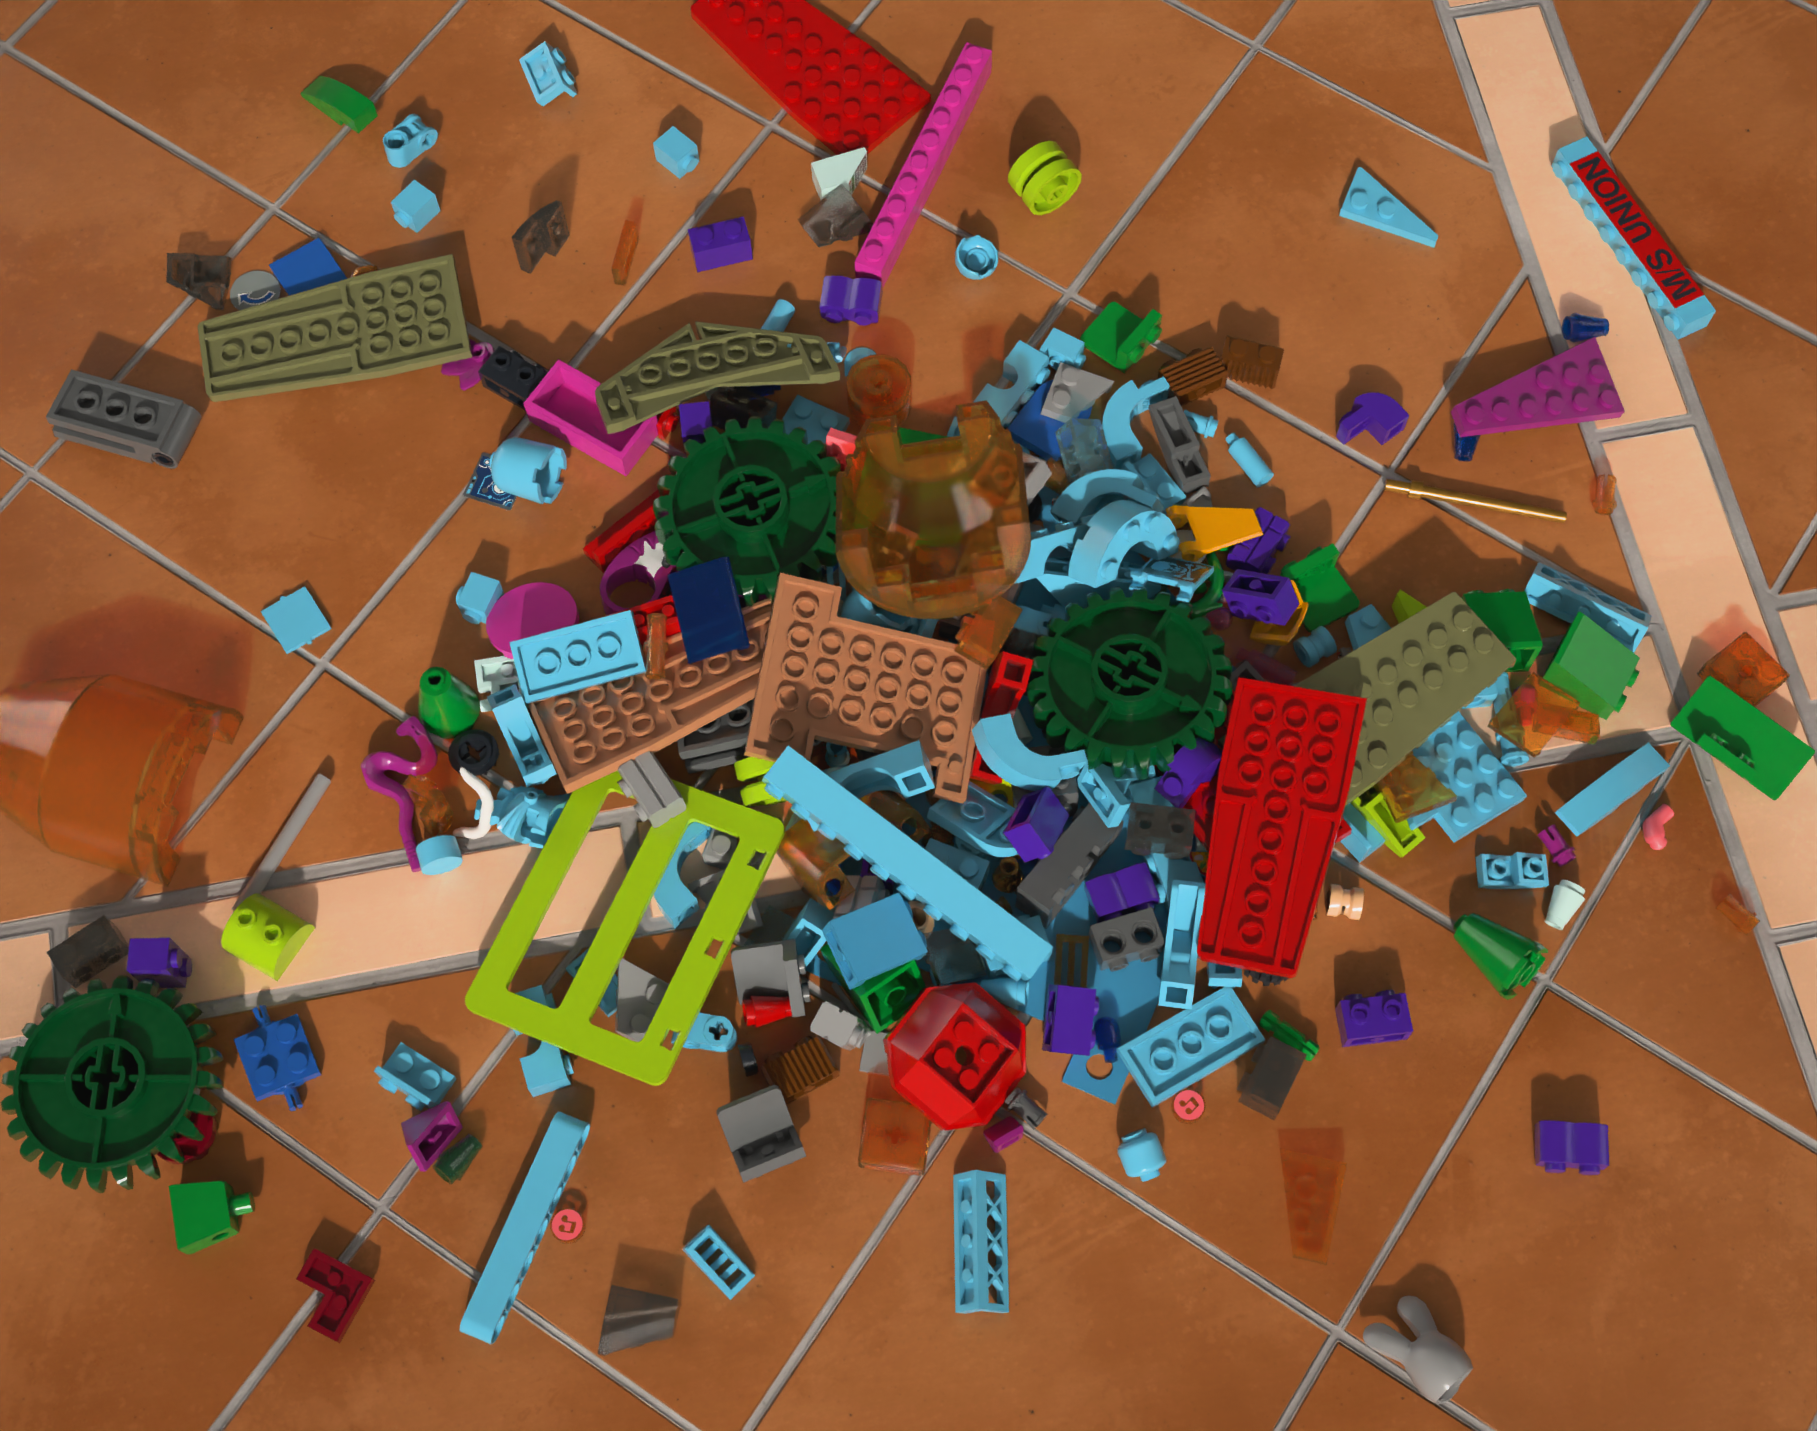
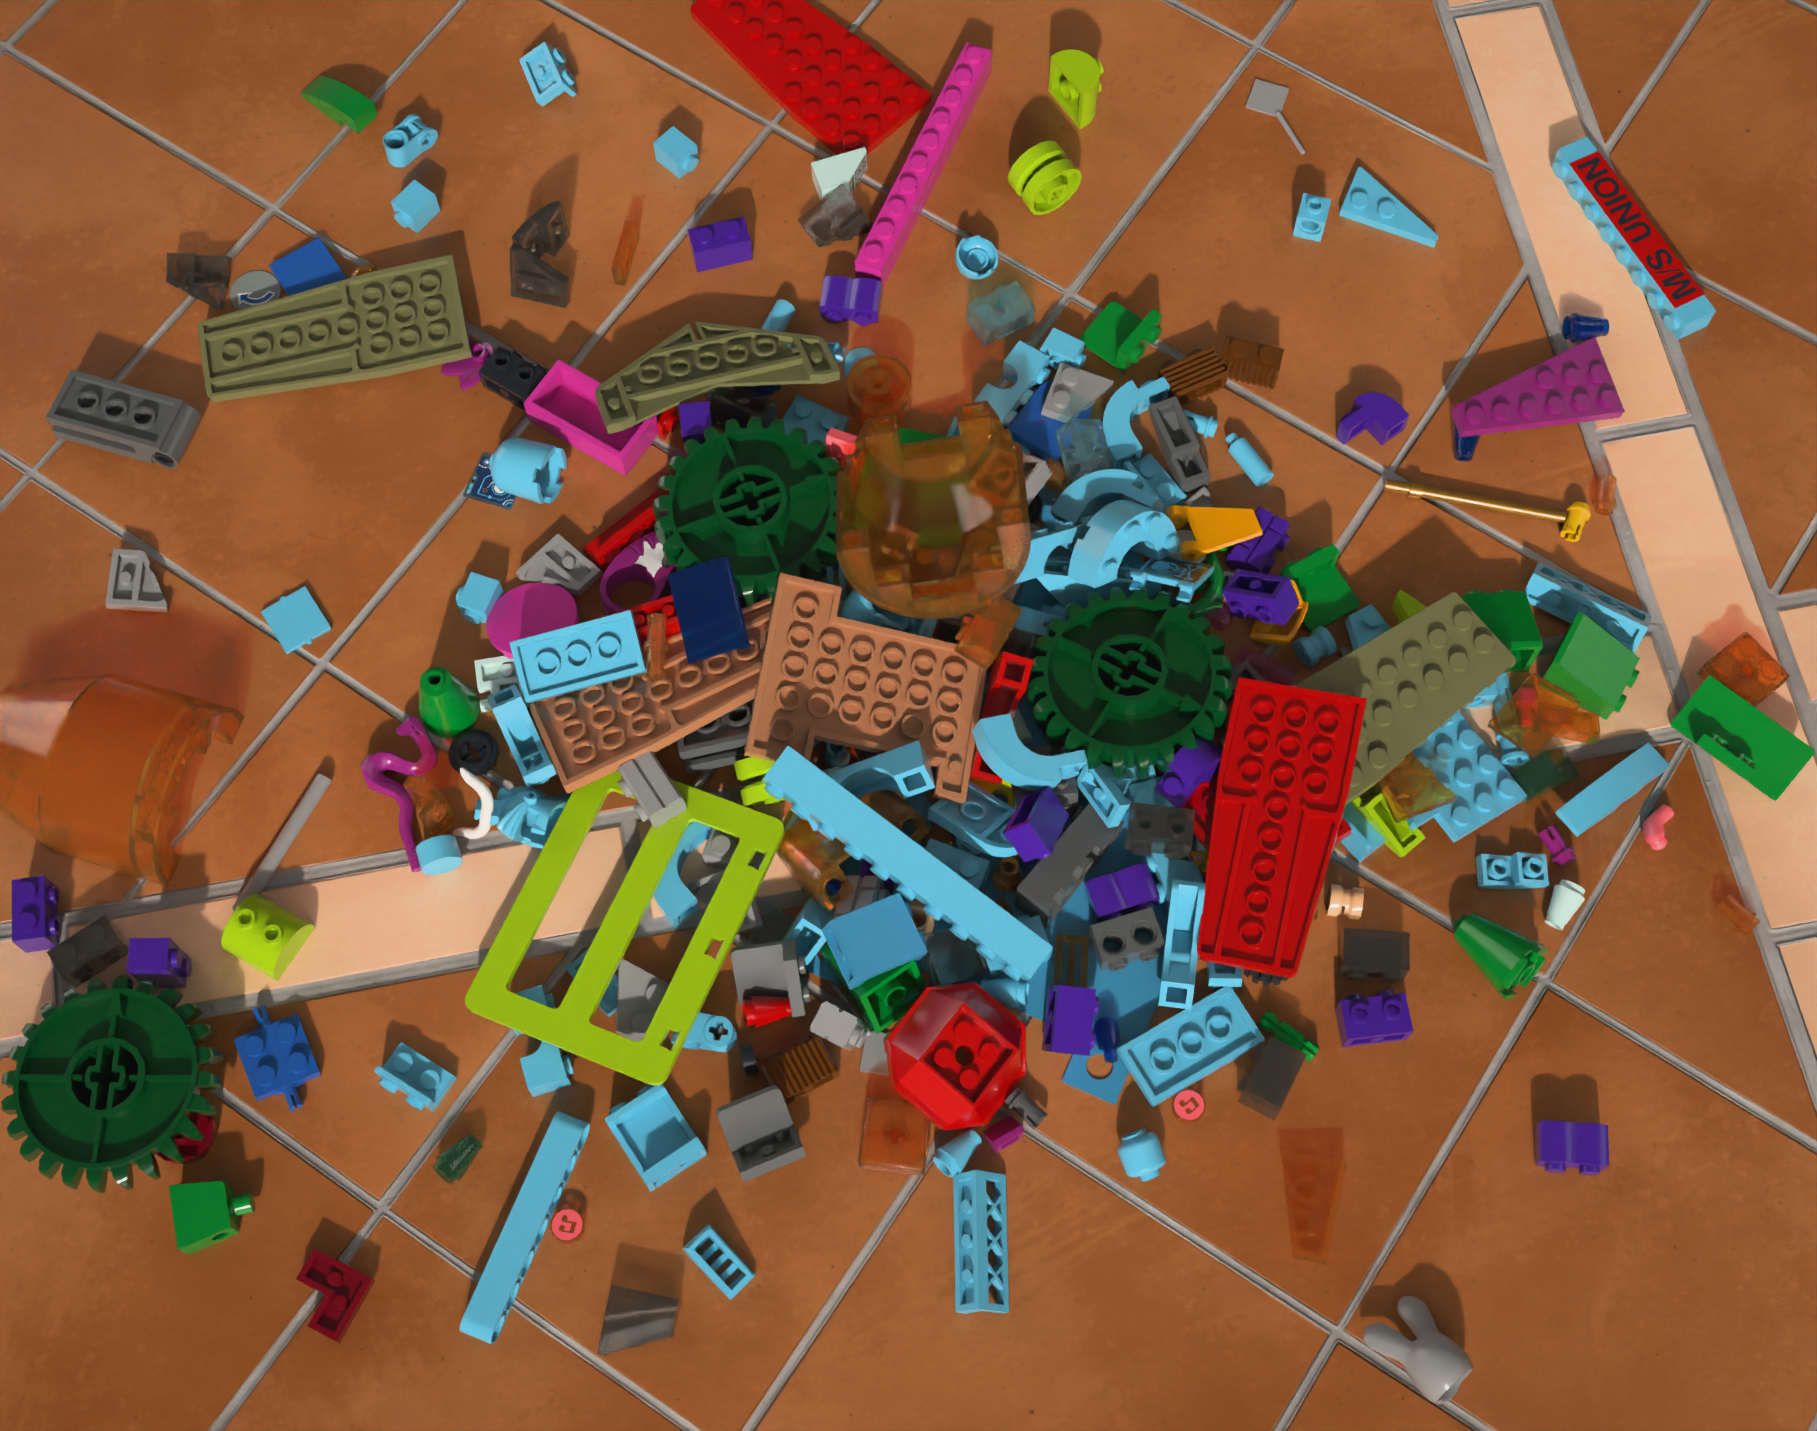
magenta slope [401,1101,463,1172] -> none
none -> dark purple brick [12,875,60,953]
none -> light grey wing [105,548,168,613]
none -> clear smoke wing [509,243,570,308]
none -> light grey wing [516,533,602,595]
none -> medium azure panel [605,1084,707,1192]
none -> medium azure cone [933,1128,982,1178]
none -> clear light blue brick [966,281,1035,347]
none -> lime brick [1048,49,1104,129]
none -> light grey piece [1245,79,1305,155]
none -> medium azure brick [1292,193,1332,242]
none -> clear smoke brick [1338,928,1410,983]
none -> clear green slope [1510,749,1580,803]
none -> yellow pin [1560,502,1591,542]

